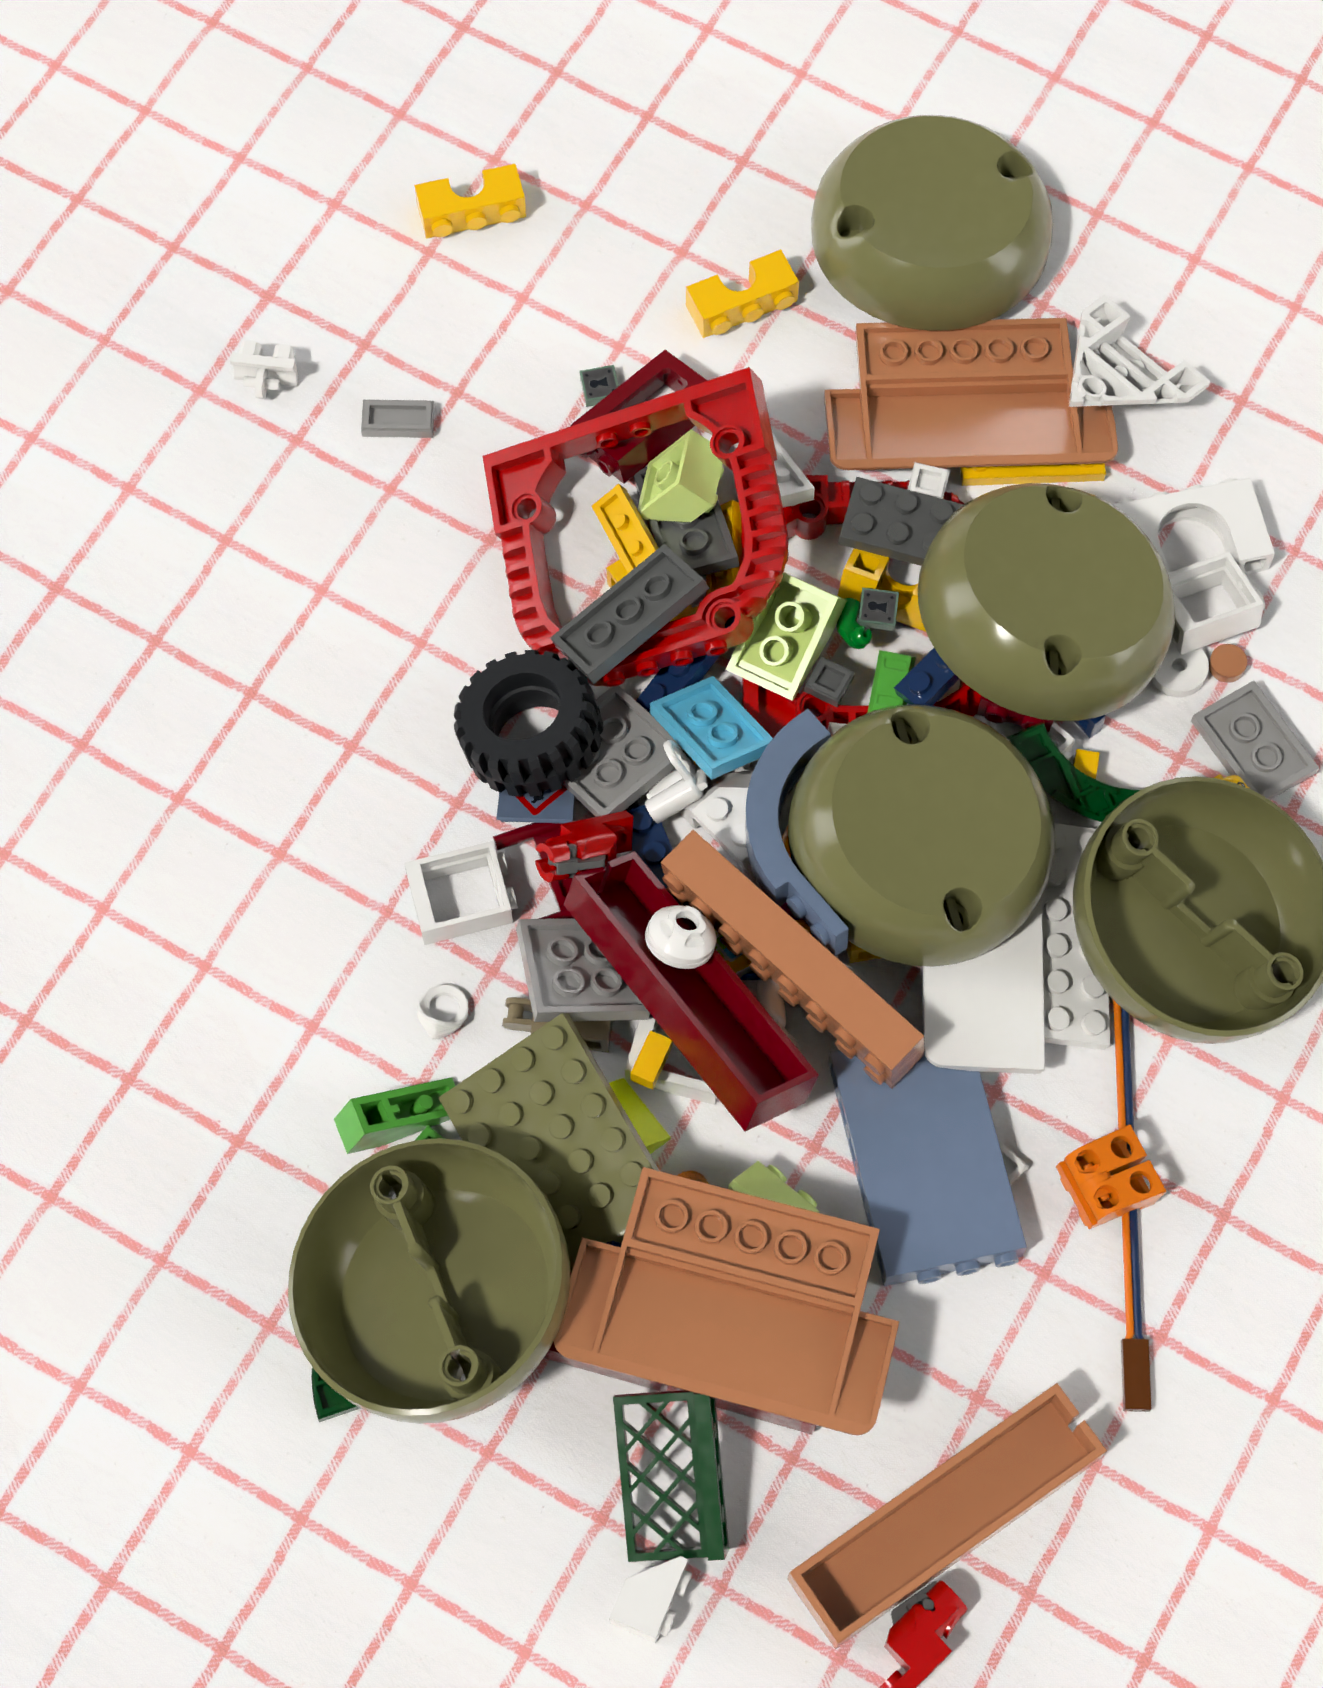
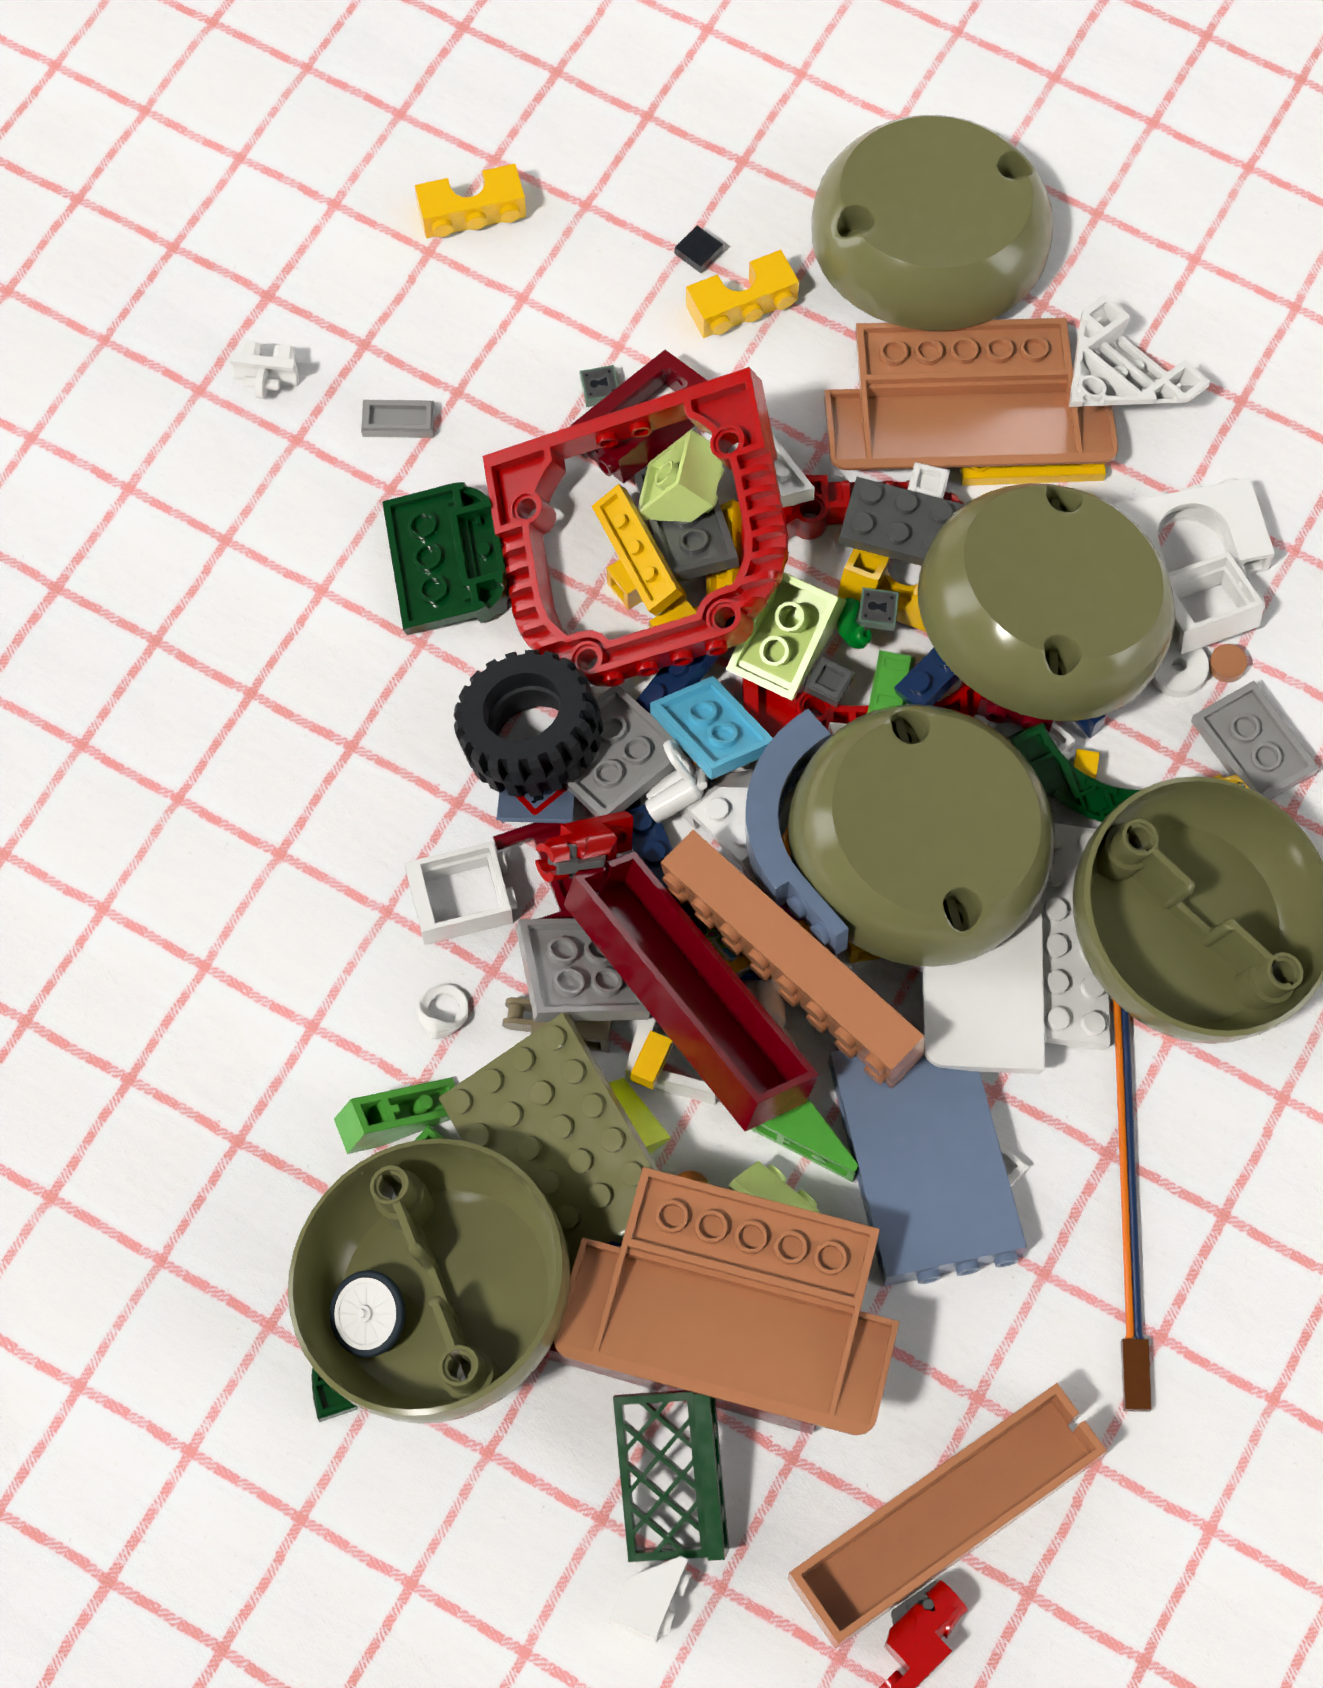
dark grey plate [550,544,710,684] -> none
white piece [645,905,717,969] -> none
orange hips [1056,1124,1167,1230] -> none
none -> white wheel [330,1270,406,1358]
none -> dark green plate [382,482,509,635]
none -> black tile [674,225,723,273]
none -> bright green slope [750,1099,858,1182]

